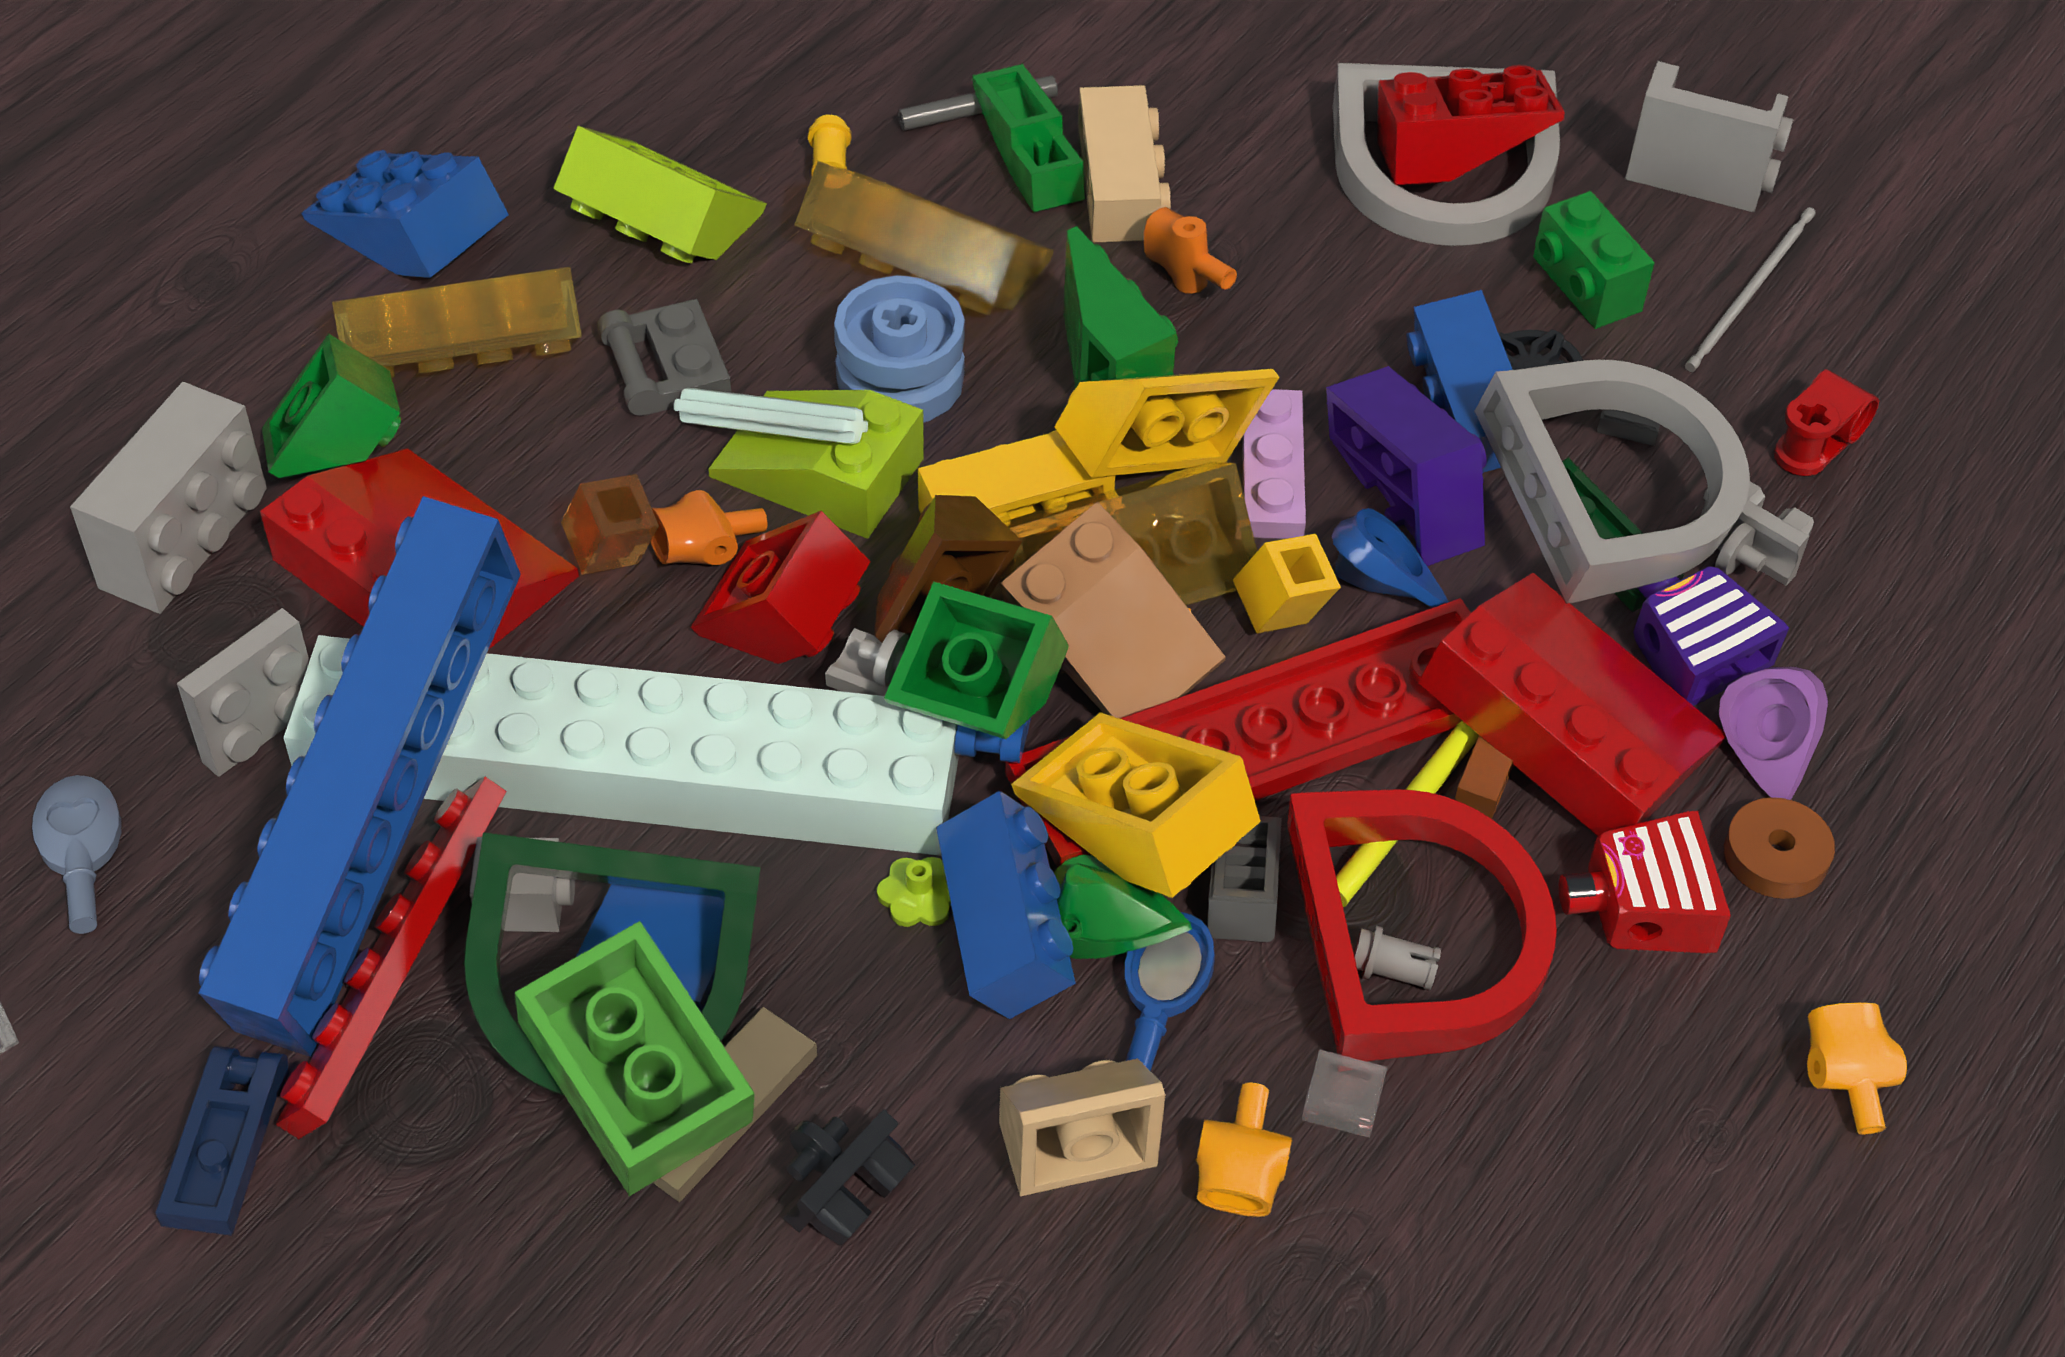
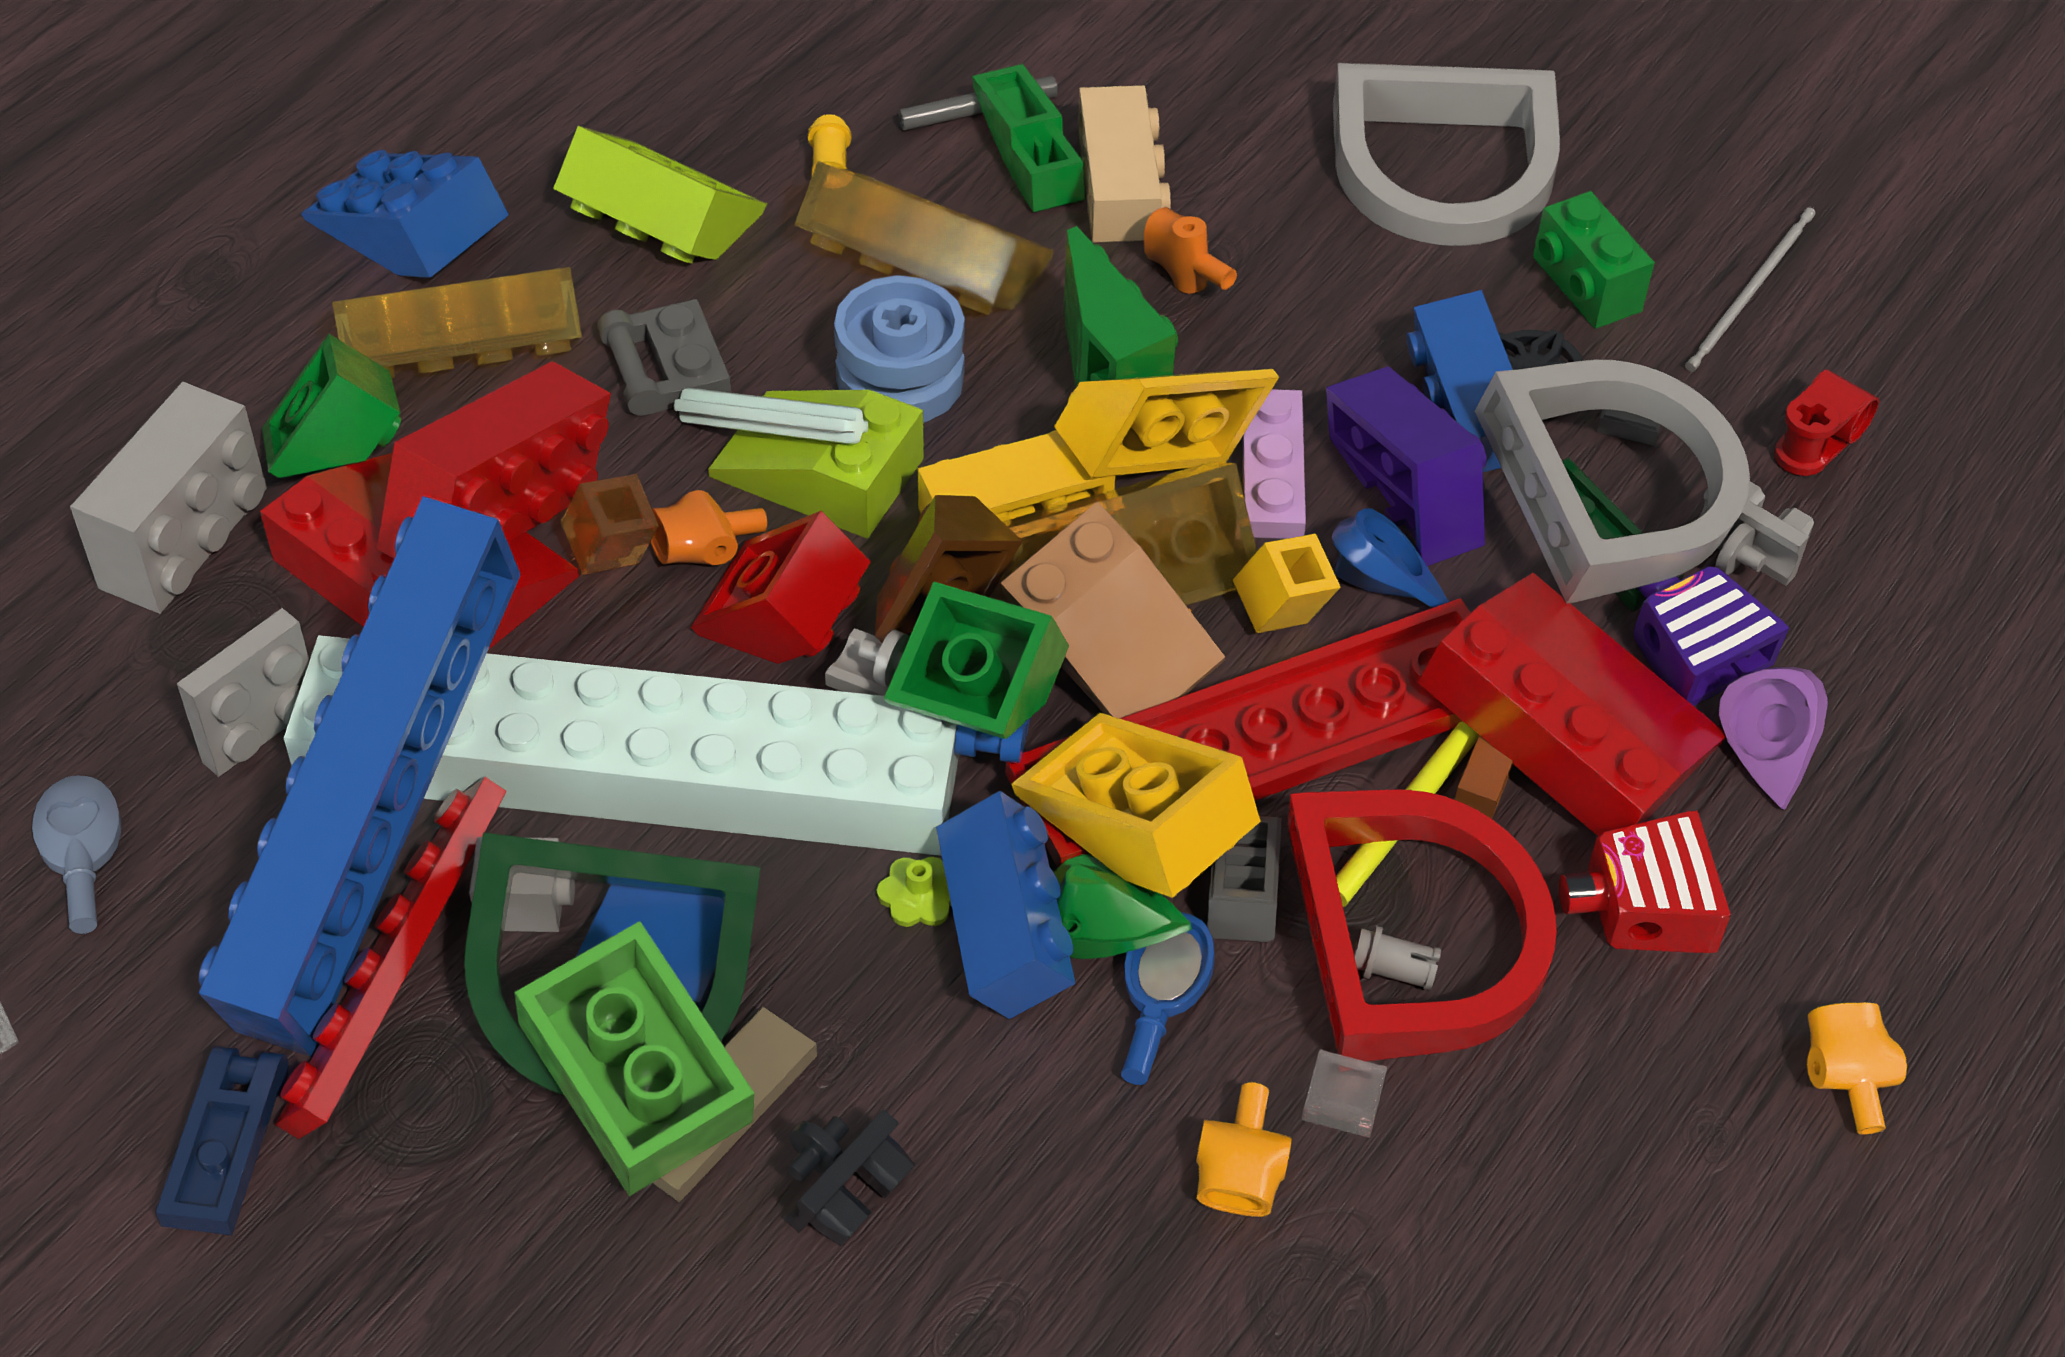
tan slope [999,1058,1165,1197] -> none
red slope [1377,65,1565,185] -> none
light grey panel [1626,61,1794,212] -> none
dark orange piece [1724,798,1835,899] -> none
none -> red brick [377,361,611,559]

